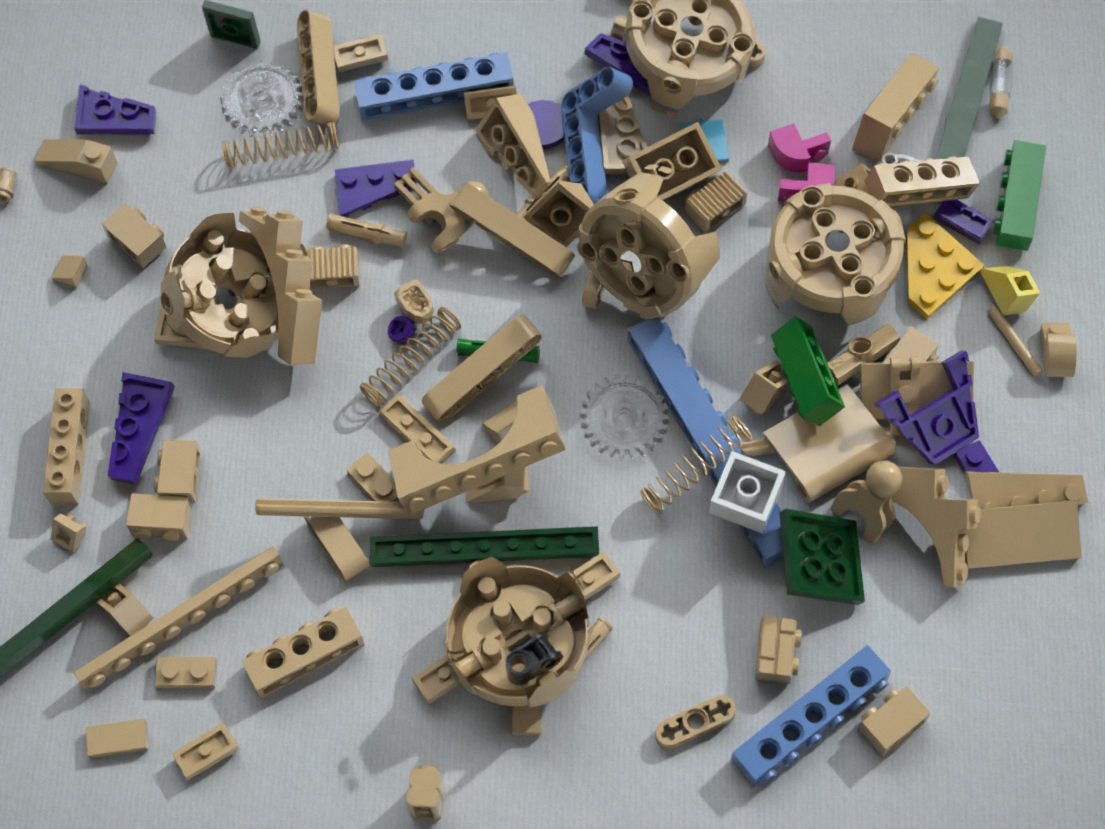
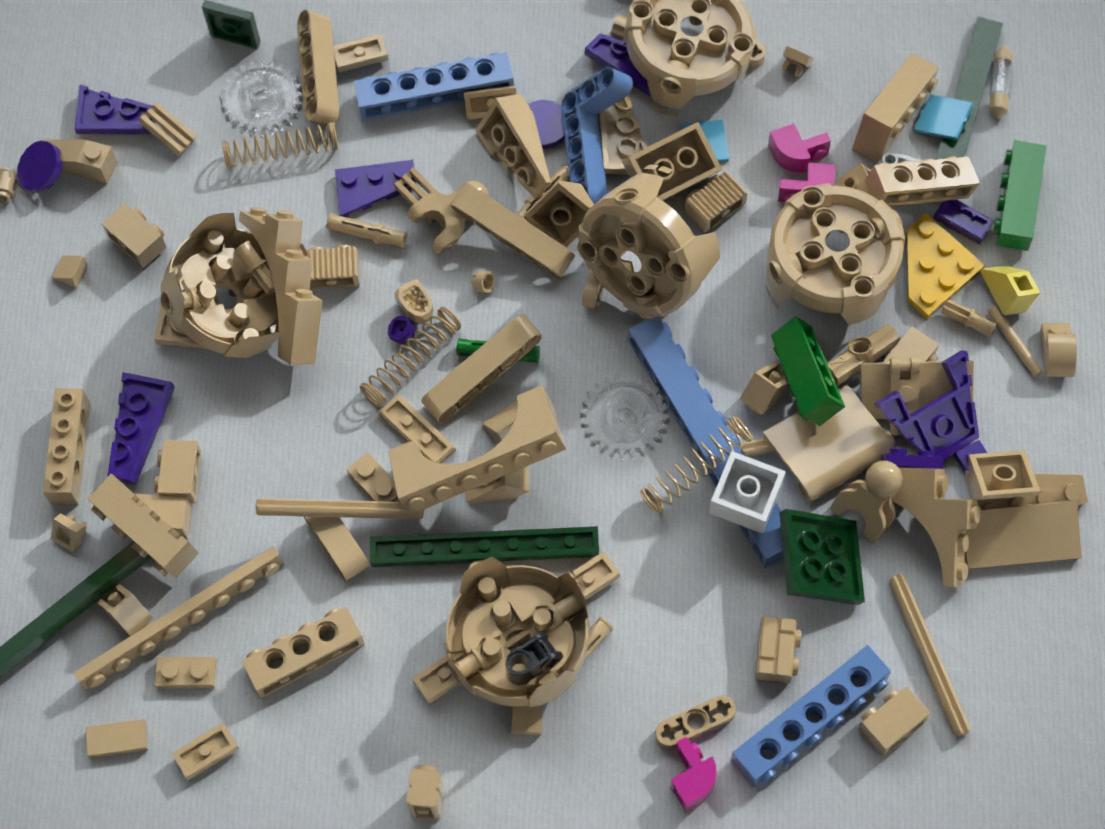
none -> dark purple tile [17,140,63,193]
none -> tan wedge [87,474,199,579]
none -> tan tile [138,102,197,156]
none -> tan axle [235,241,275,294]
none -> tan hinge [471,271,495,293]
none -> dark pink brick [670,736,717,812]
none -> tan tile [782,46,814,77]
none -> dark purple plate [881,449,943,469]
none -> tan axle [889,574,971,737]
none -> medium azure piece [914,95,974,140]
none -> tan axle [941,300,997,337]
none -> tan slope [968,450,1040,500]

